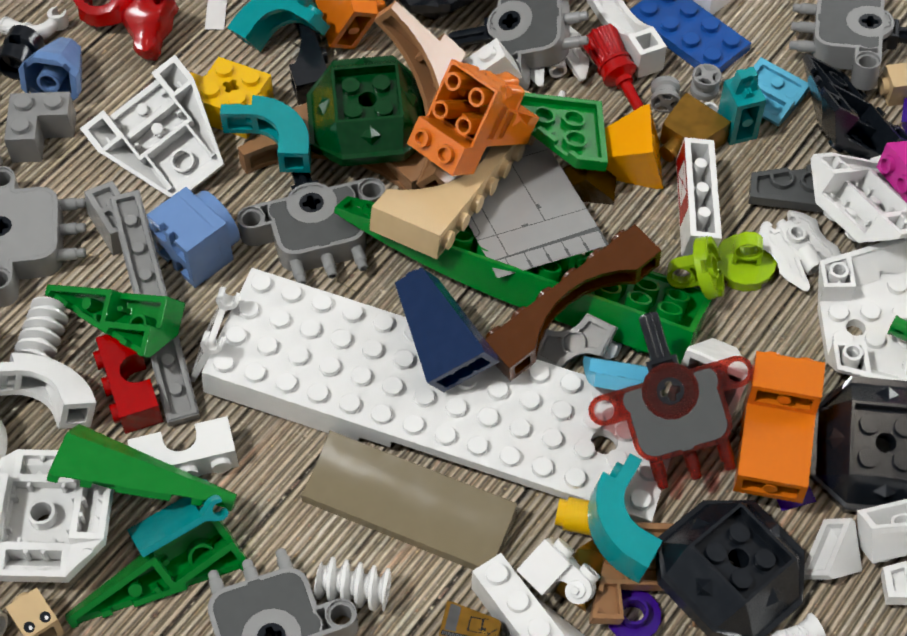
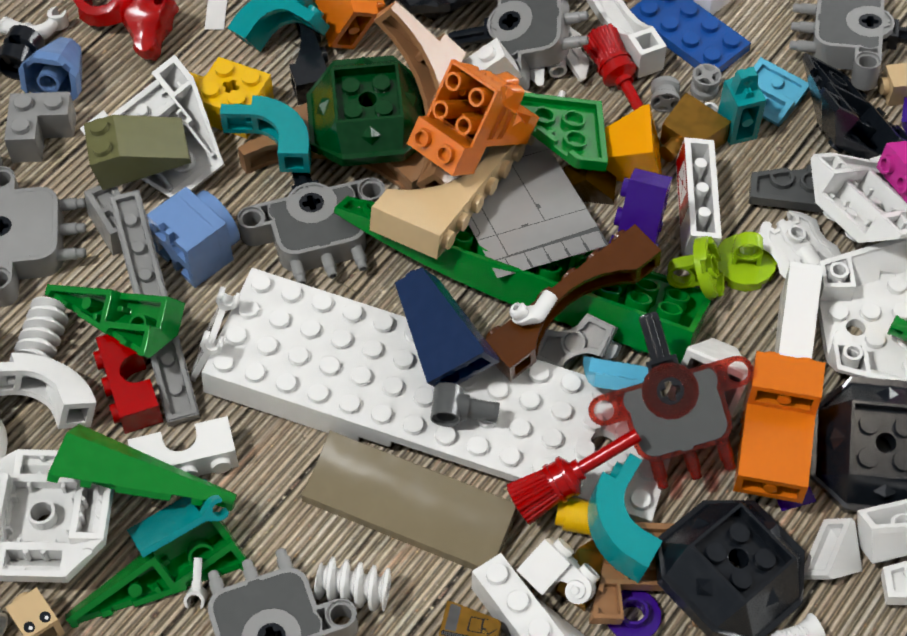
none -> olive slope [84,115,191,190]
none -> white hand [183,557,208,609]
none -> dark grey pin [430,382,500,427]
none -> red piece [507,428,642,525]
none -> white arm [509,290,558,326]
none -> dark purple wedge [610,168,672,246]
none -> white slope [775,261,823,359]

